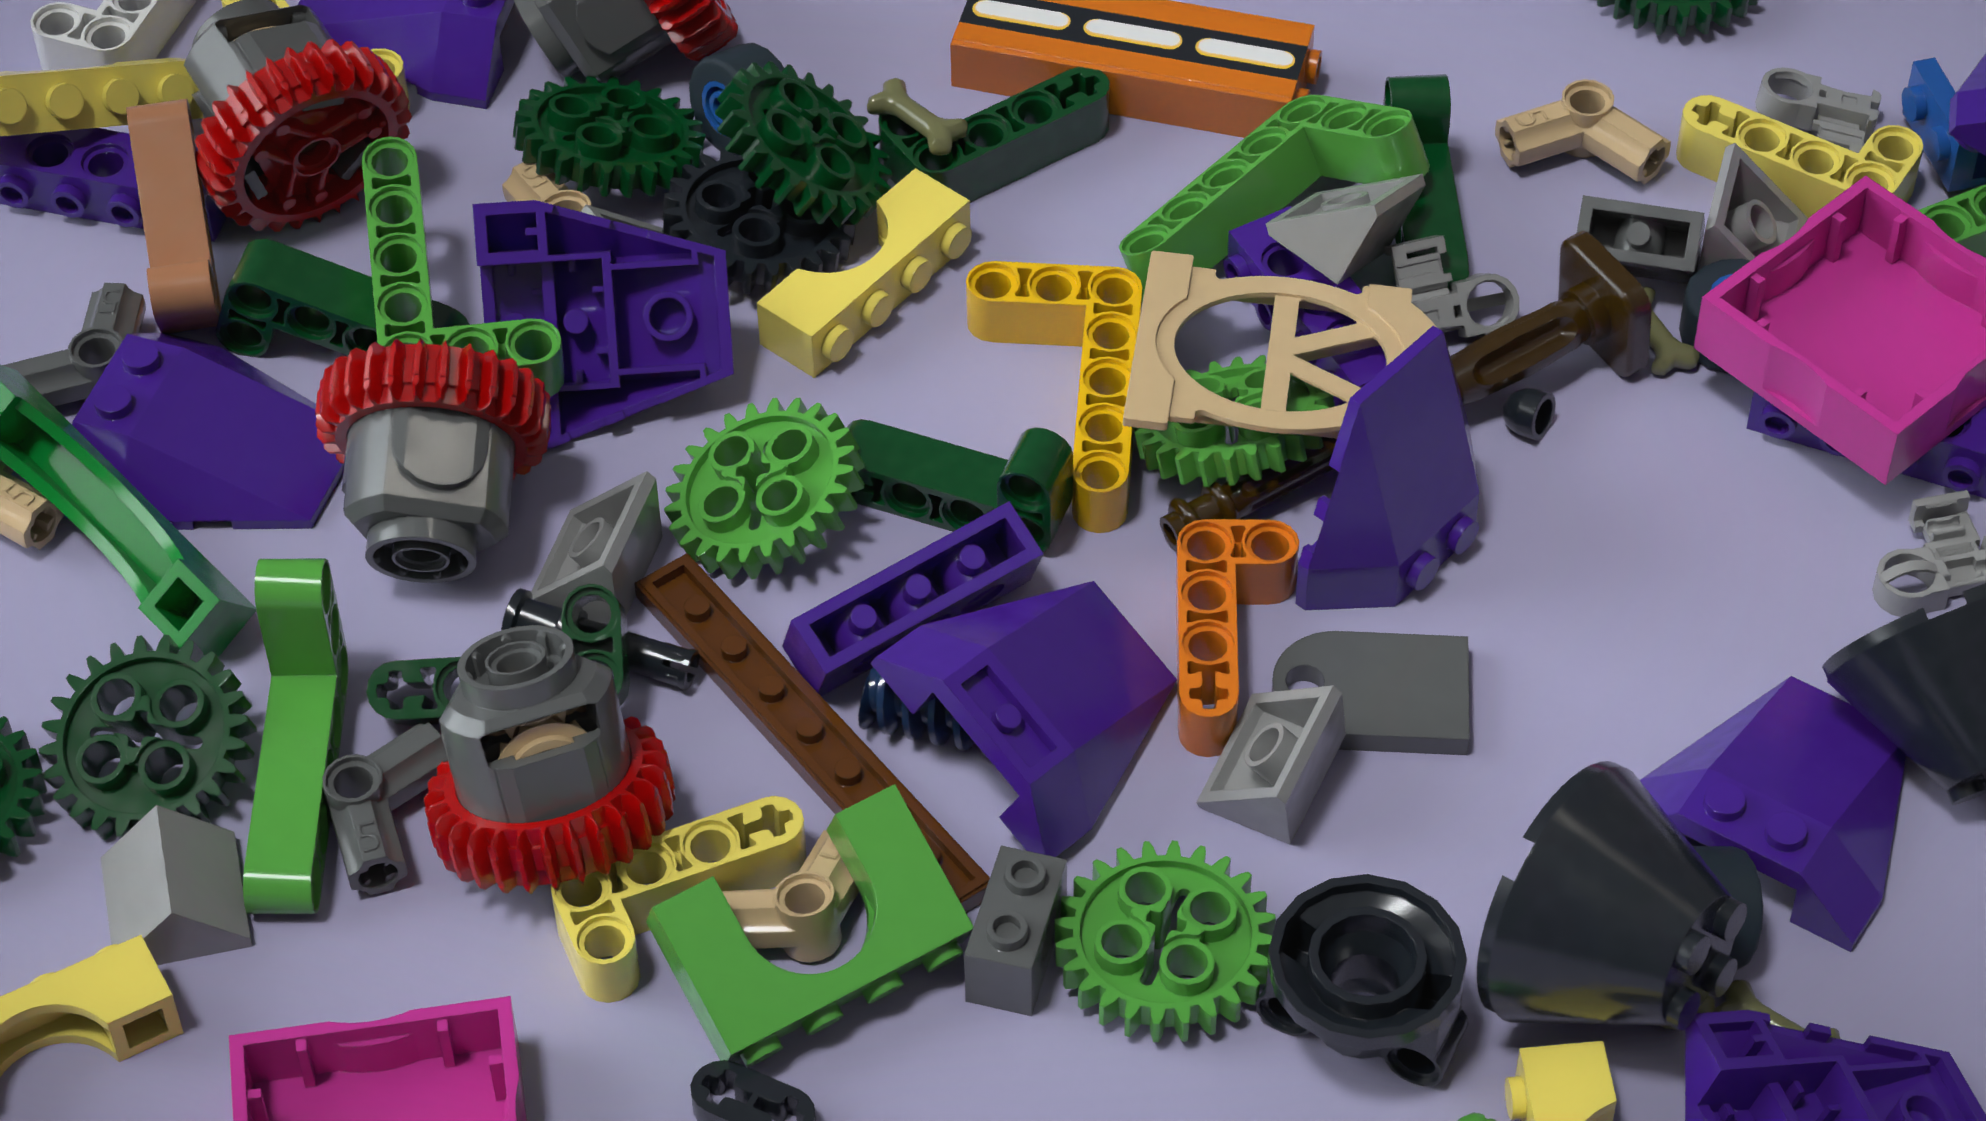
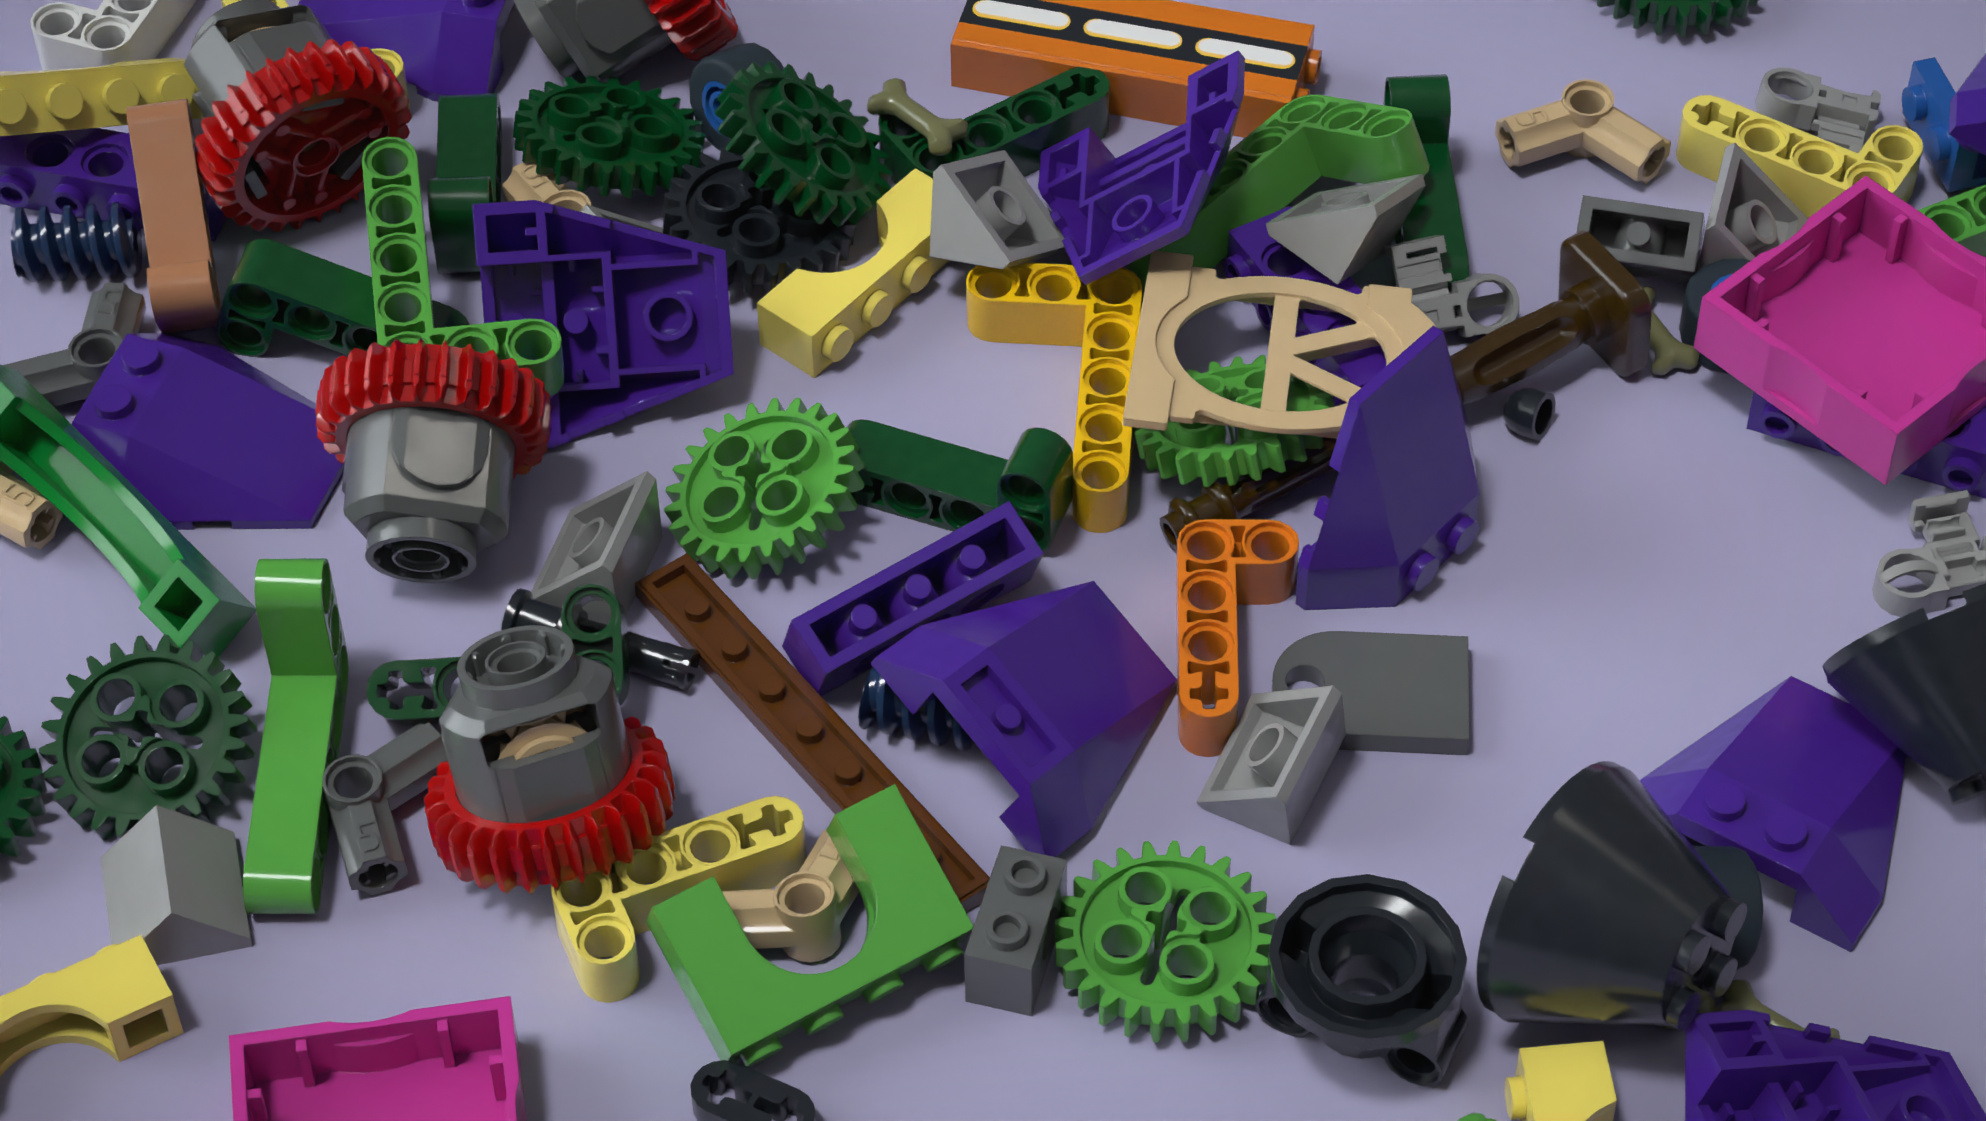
none -> dark blue piece [11,203,142,282]
none -> dark green beam [427,93,502,275]
none -> light grey slope [929,150,1066,269]
none -> dark purple wedge [1038,50,1245,285]

